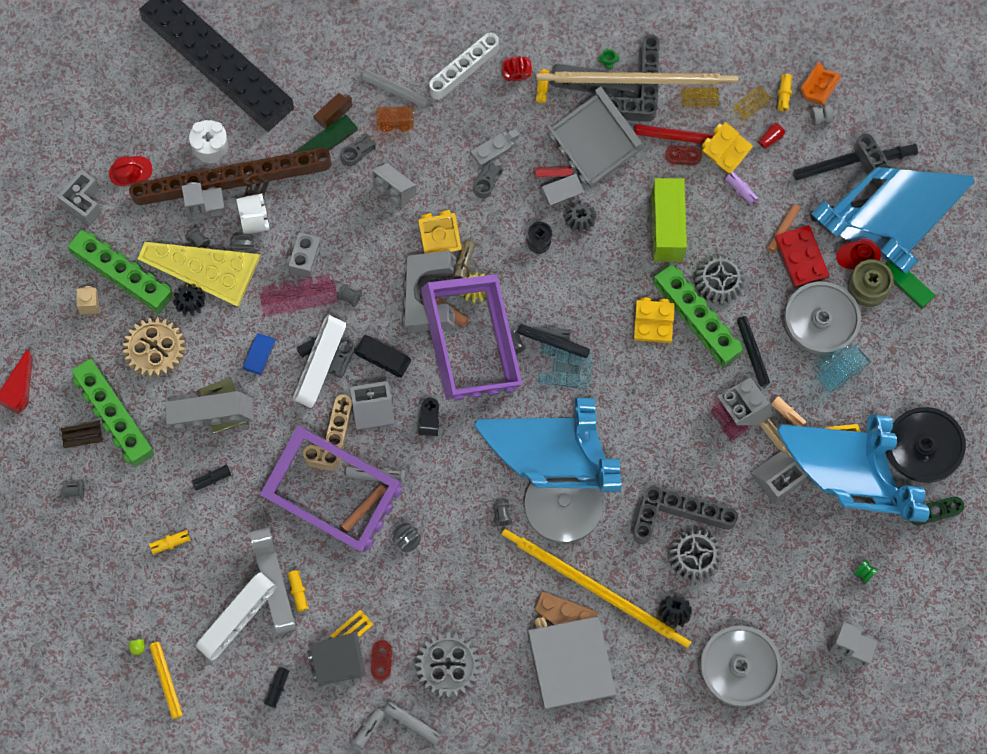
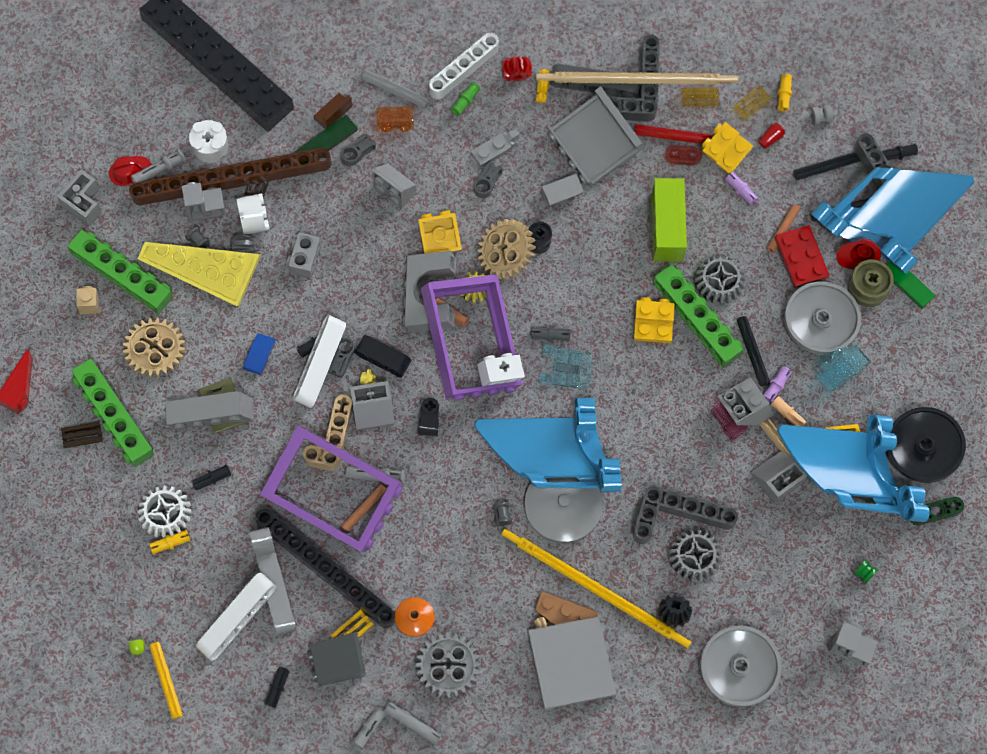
dark grey bush [62,480,85,499] -> none
black gear [173,284,206,316] -> none
clear pink windscreen [260,274,338,316] -> none
yellow pin [287,570,309,612] -> none
dark grey bush [337,284,362,307] -> none
clear red plate [371,640,392,682] -> none
dark grey piece [391,523,421,552] -> none
dark tan pin [452,239,475,280] -> none
dark grey bush [510,330,526,354] -> none
black axle [517,324,590,358] -> none
red tile [534,166,573,177] -> none
dark grey gear [565,200,596,234] -> none
green plate [598,49,619,69] -> none
orange bracket [801,62,841,105] -> none
none -> light grey pin [131,148,187,183]
none -> white gear [138,485,192,538]
none -> black beam [255,509,395,628]
none -> light yellow plate [360,369,376,385]
none -> orange dish [395,597,435,637]
none -> bright green pin [451,82,480,116]
none -> tan gear [477,218,536,280]
none -> white brick [477,353,525,386]
none -> lavender pin [764,366,792,404]

